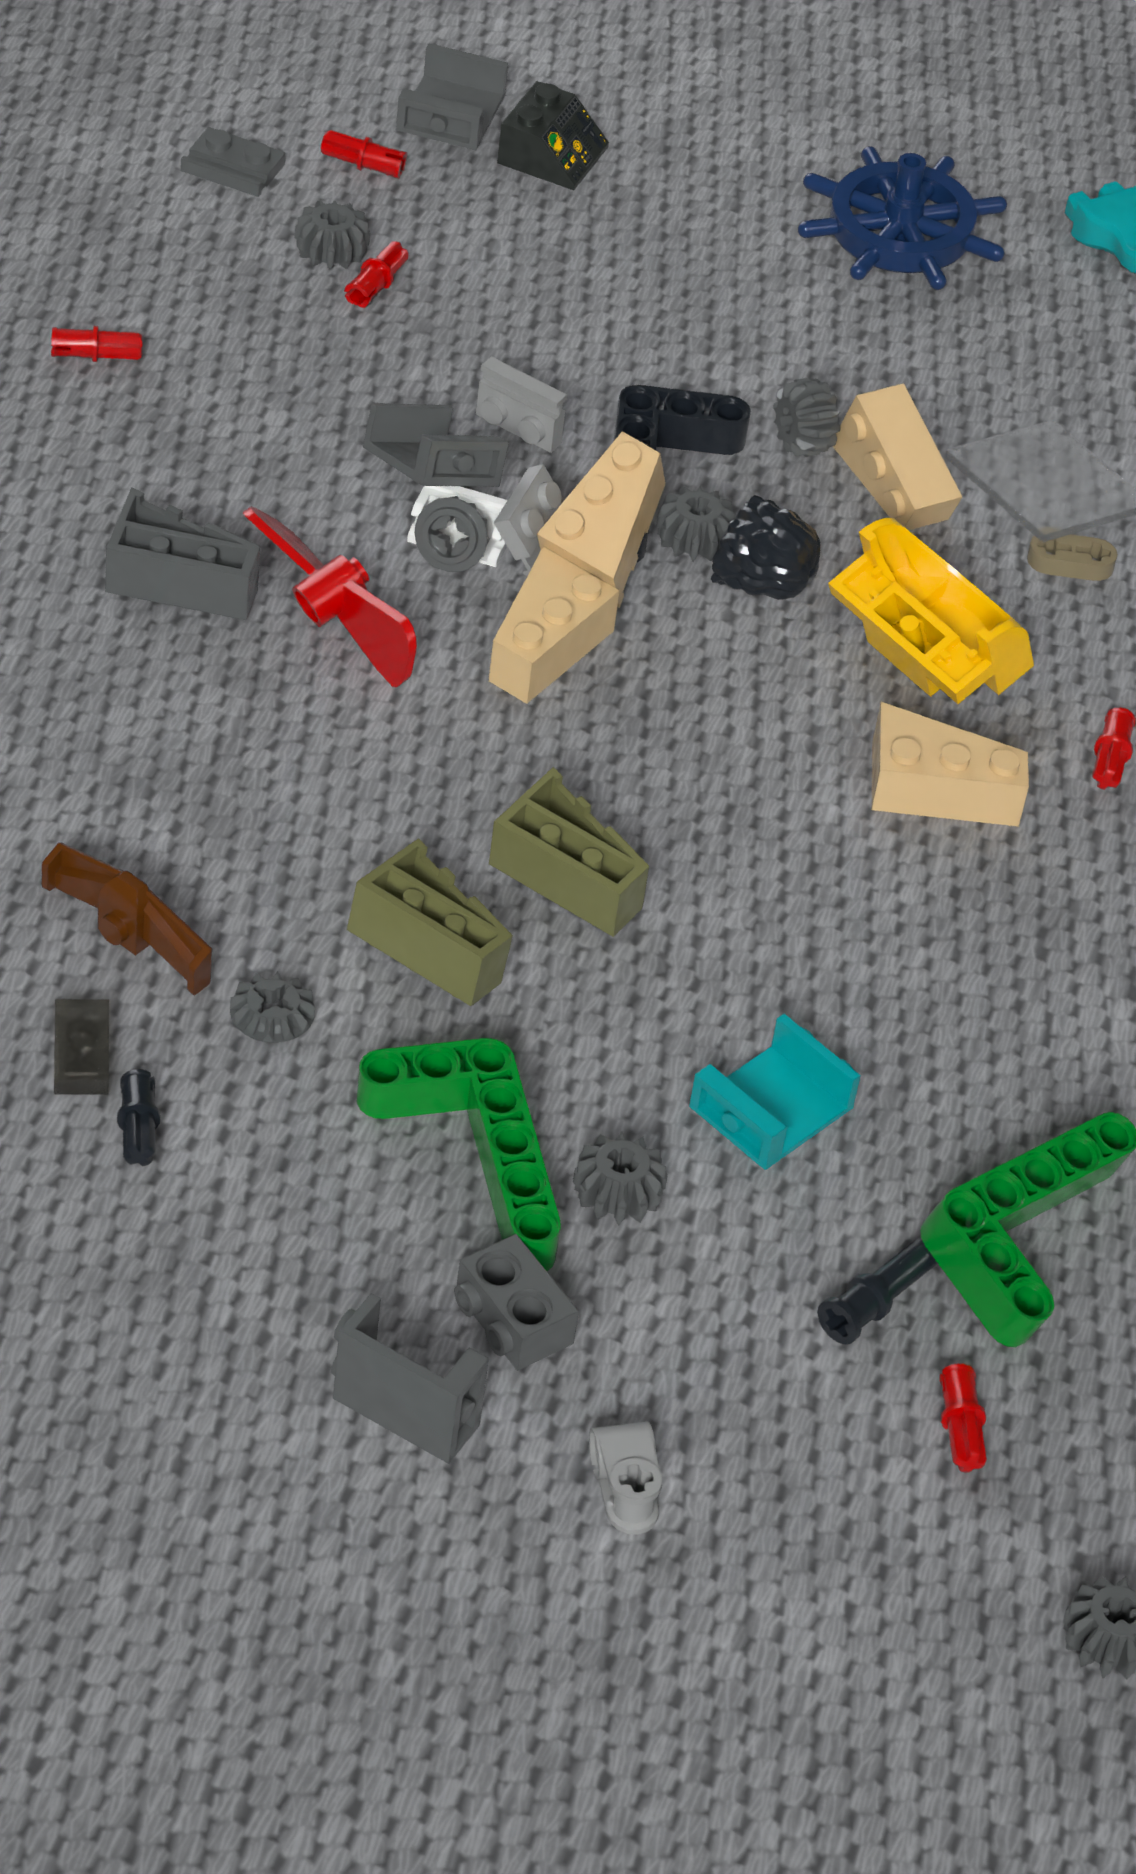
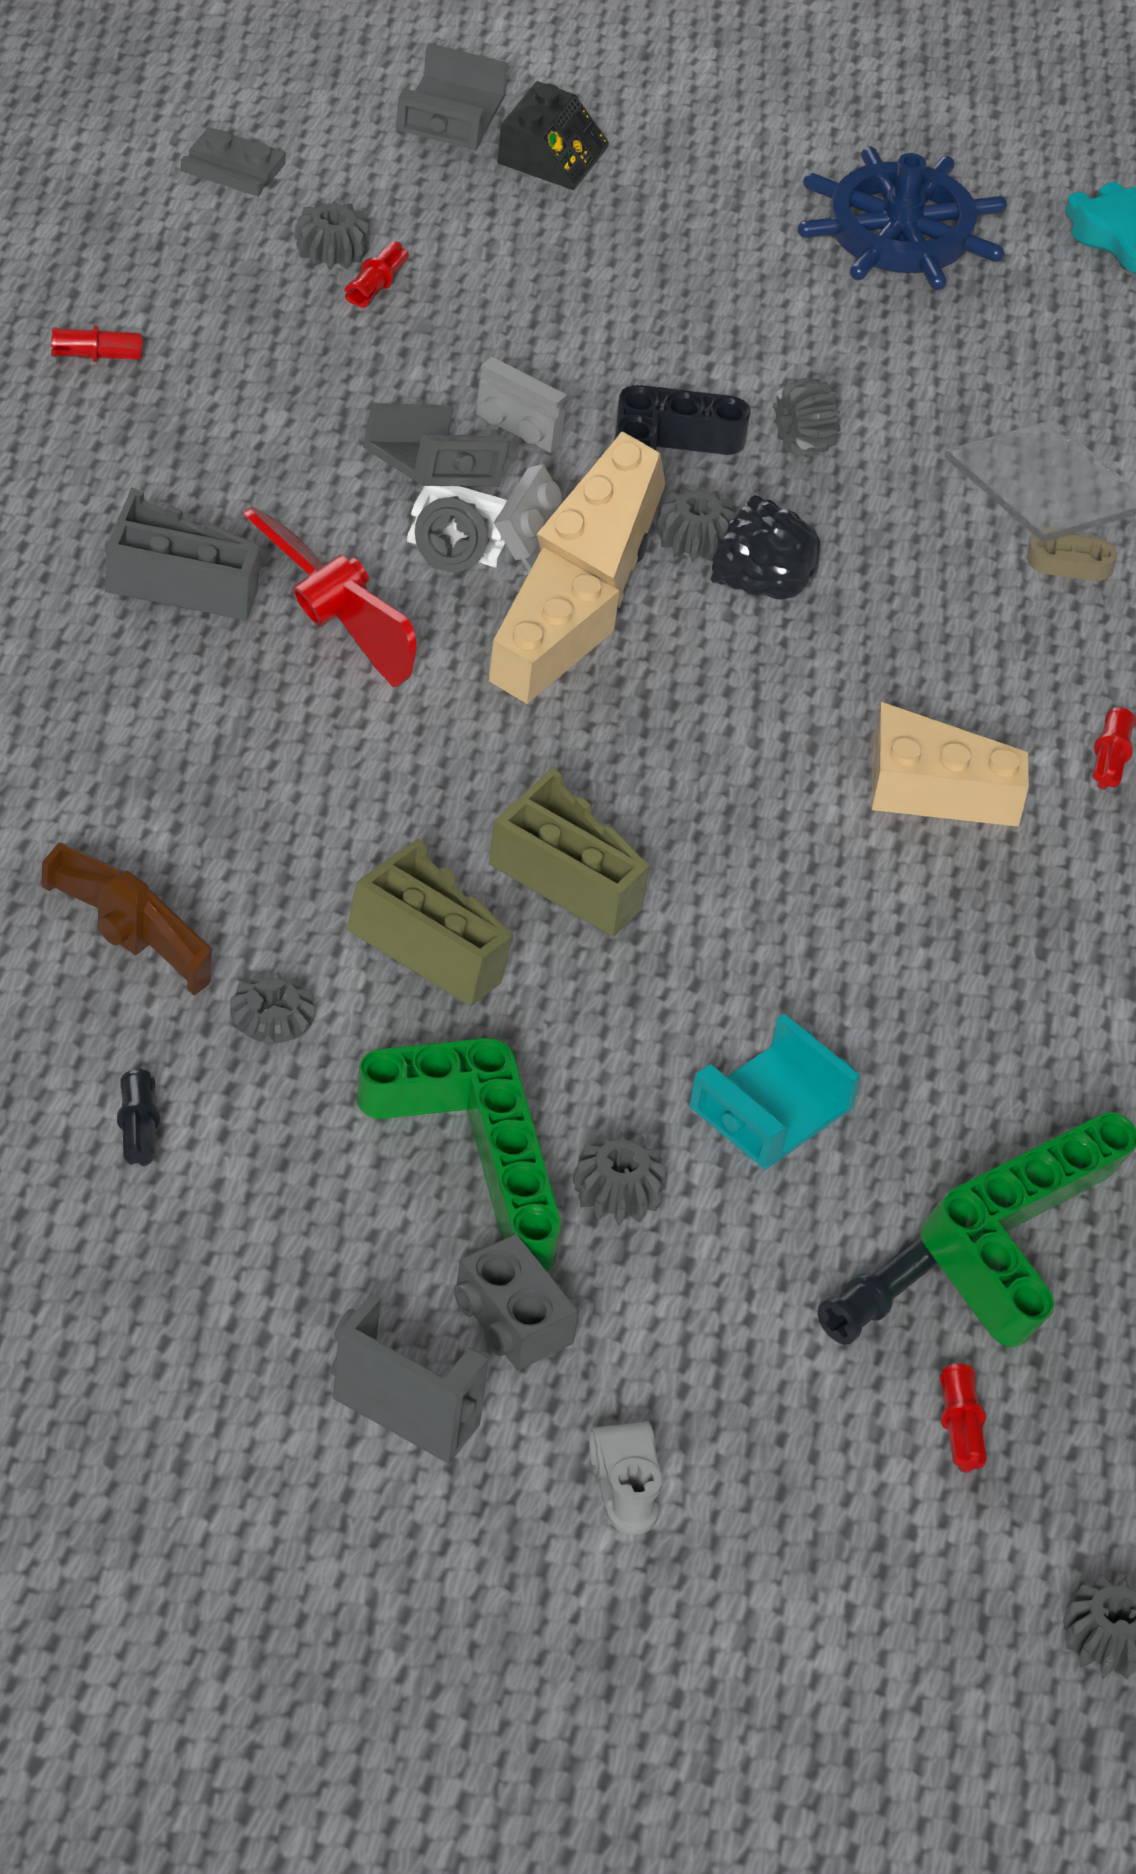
clear smoke plate [54,999,109,1095] -> none
red axle [321,130,407,179] -> none
yellow piece [828,518,1034,704] -> none
tan wedge [833,383,962,530] -> none

